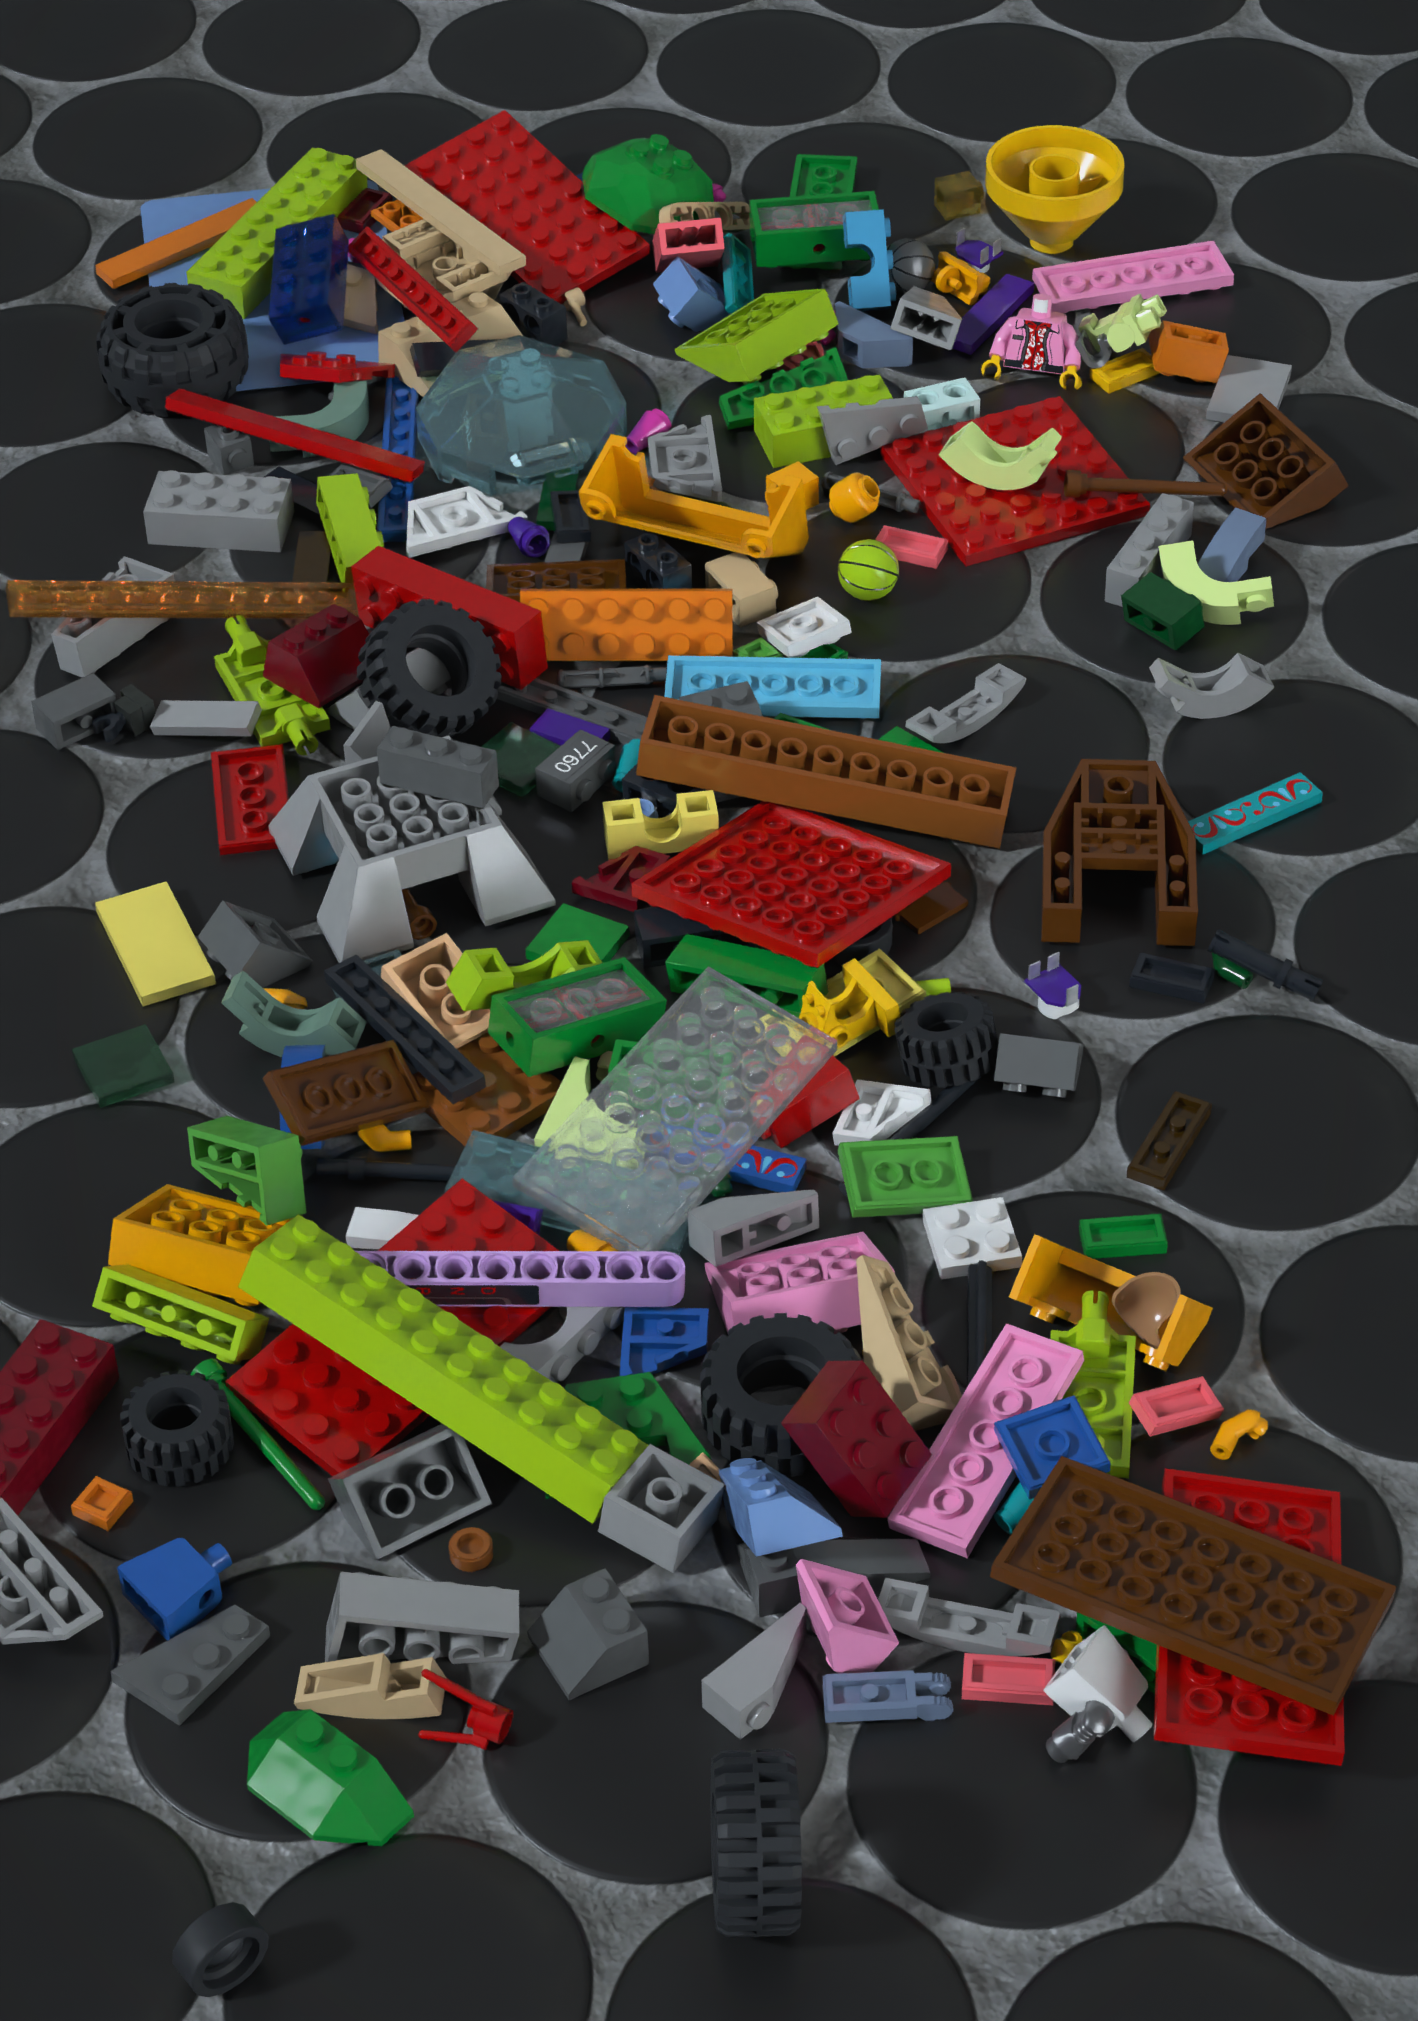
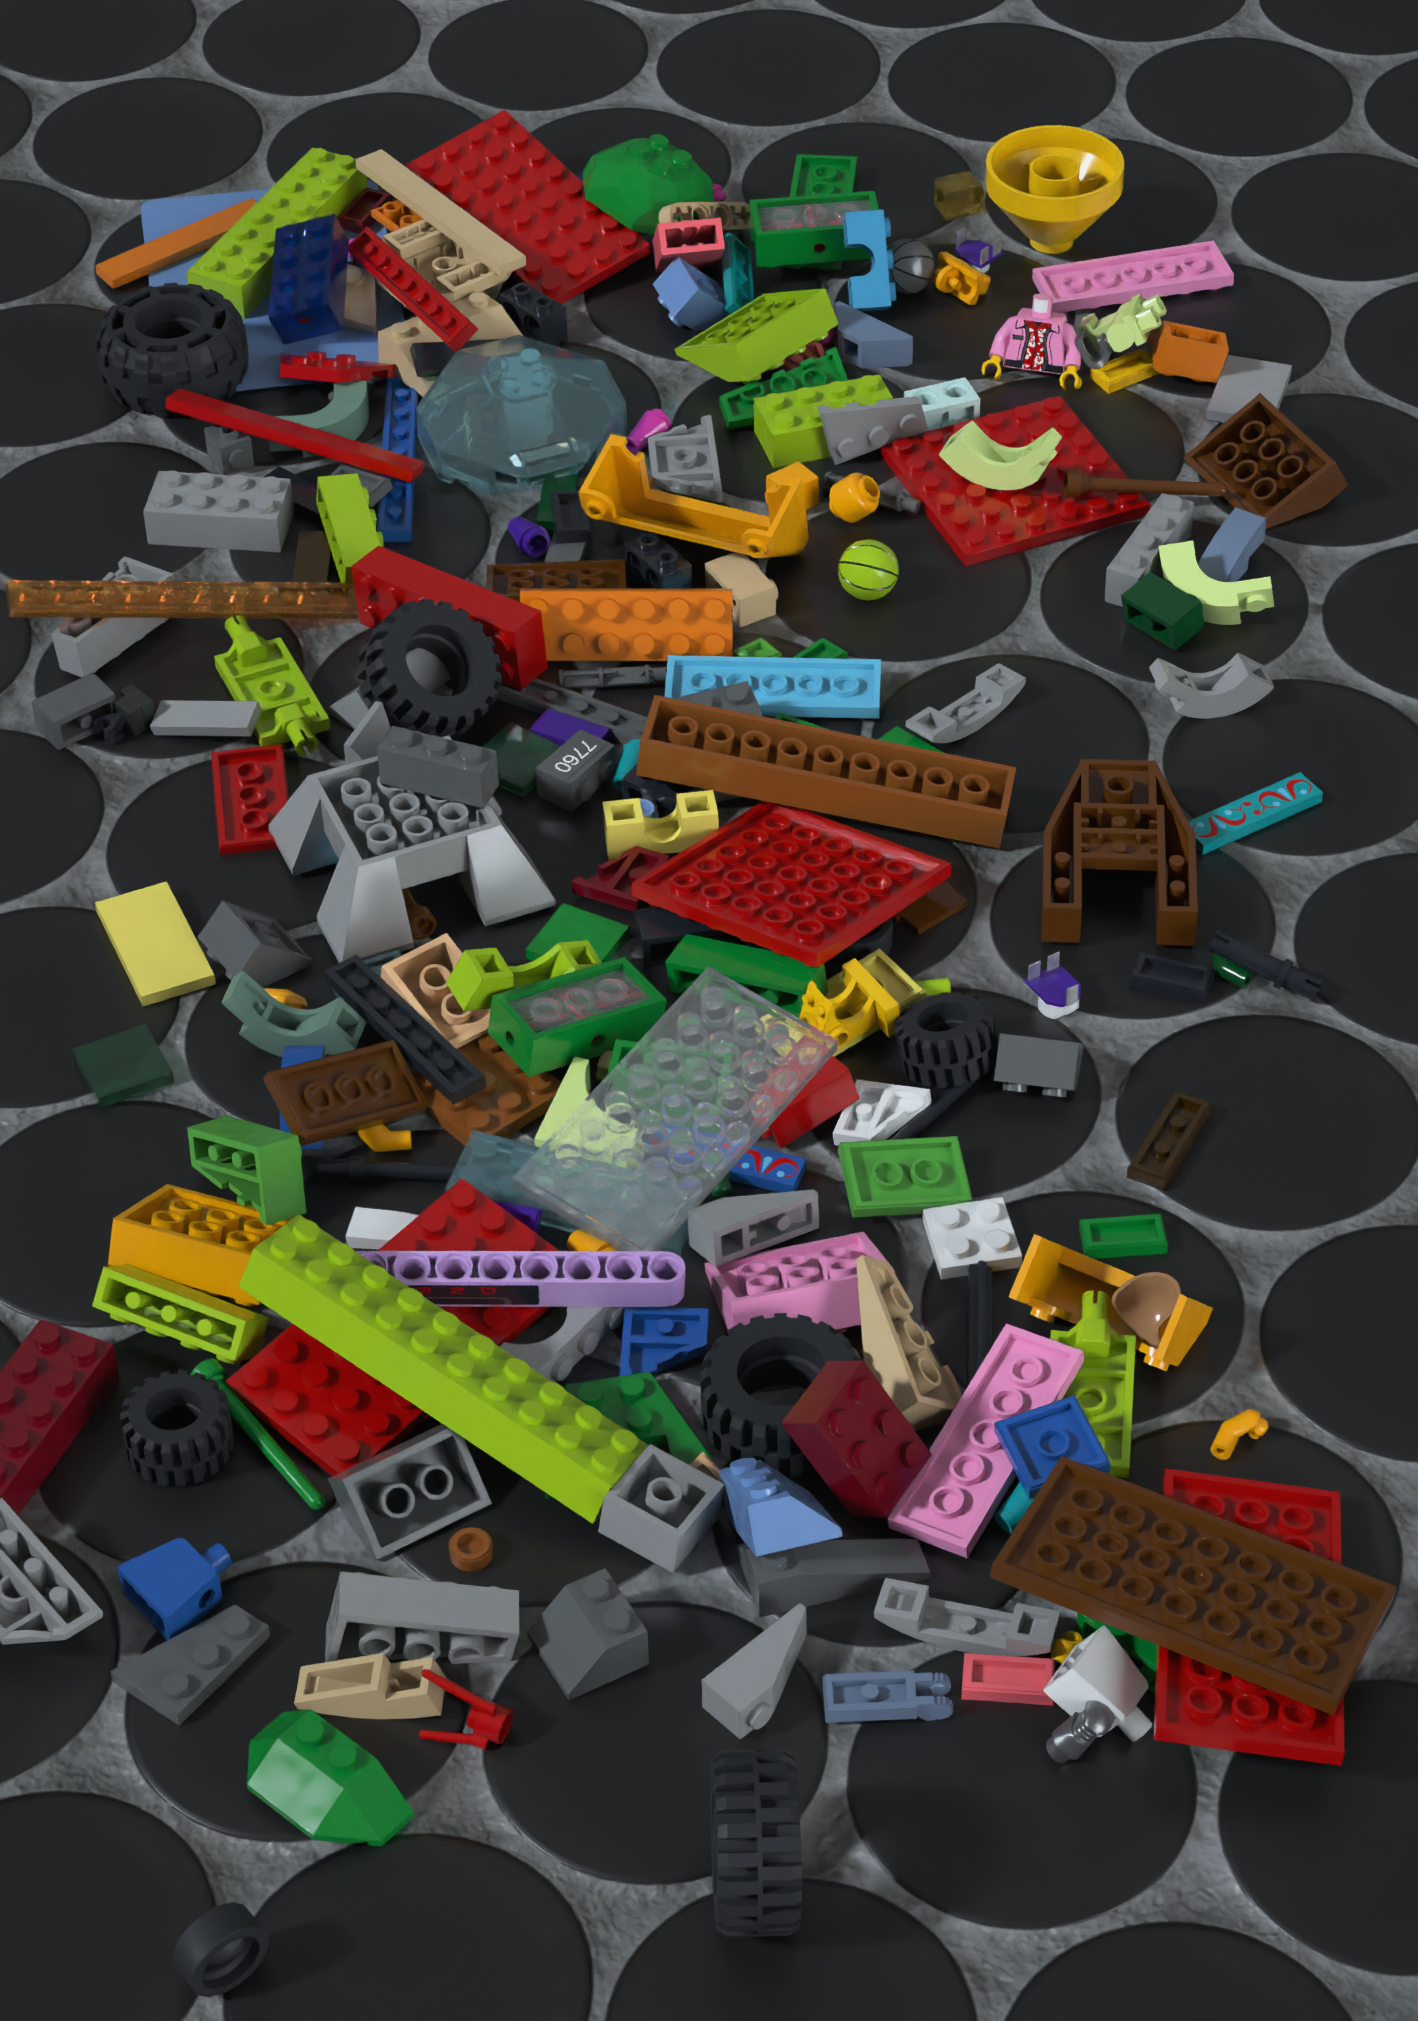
orange tile [71,1476,133,1531] -> none
dark red slope [263,604,369,709] -> none
white wing [406,486,527,558] -> none
tan hand [564,287,587,326] -> none
white plate [756,597,852,658] -> none
bright pink slope [796,1559,899,1674] -> none
coral tile [875,525,948,569] -> none
light grey slope [890,286,962,350] -> none
dark purple tile [952,274,1034,355] -> none
coral tile [1129,1376,1224,1437] -> none

